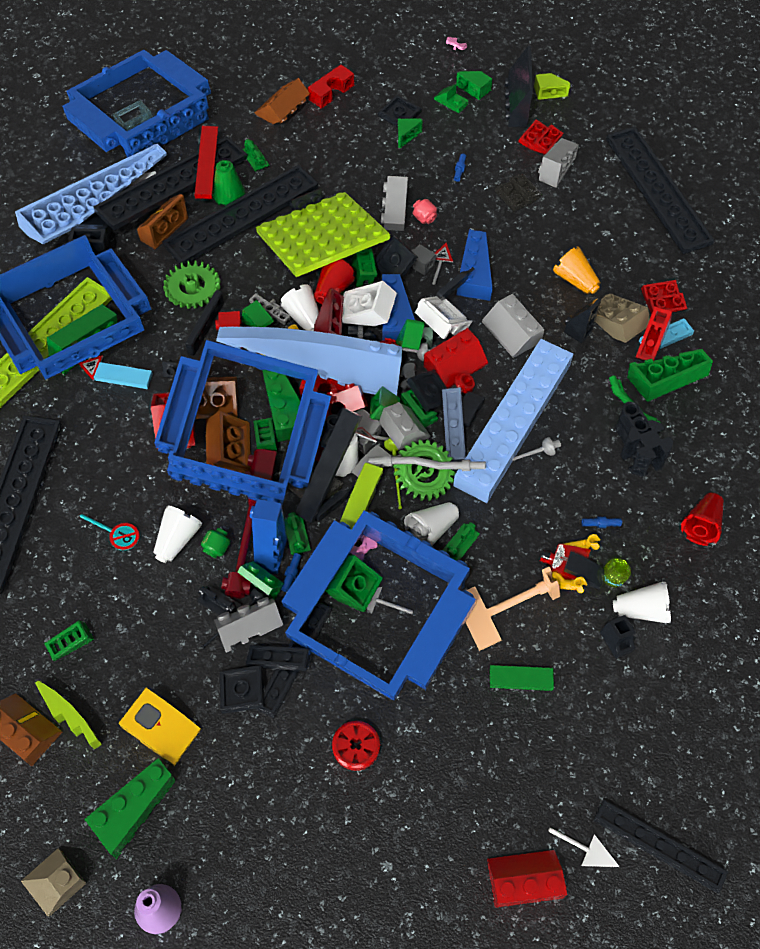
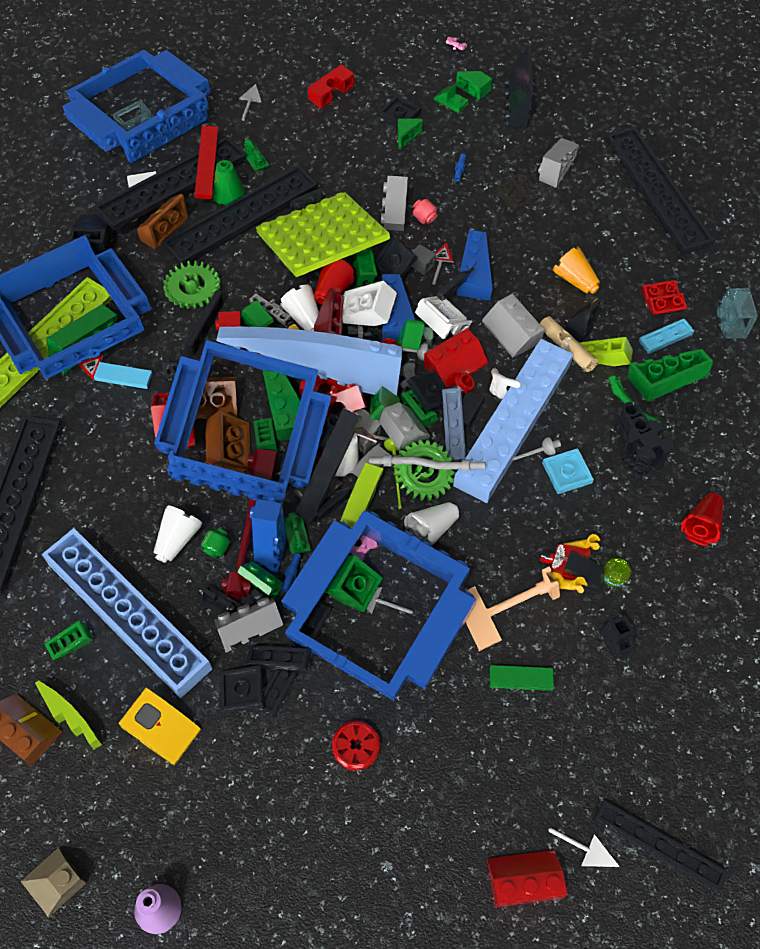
light blue wedge [15,144,167,244] -> none
piece [80,514,139,551] -> none
green wedge [84,758,176,860] -> none
dark orange slope [254,78,310,124] -> none
green hinge [443,522,480,561] -> none
red slope [518,119,564,154] -> none
lime slope [534,73,570,100] -> none
blue bar [581,517,622,528] -> none
dark tan slope [595,293,650,343] -> none
white cone [613,582,671,623] -> none
red slope [636,307,672,361] -> none
none -> light blue brick [42,528,212,699]
none -> light grey piece [239,84,261,121]
none -> white piece [489,369,521,399]
none -> tan piece [540,316,598,372]
none -> medium azure tile [542,448,594,494]
none -> lime slope [580,337,633,366]
none -> clear light blue piece [717,288,758,339]

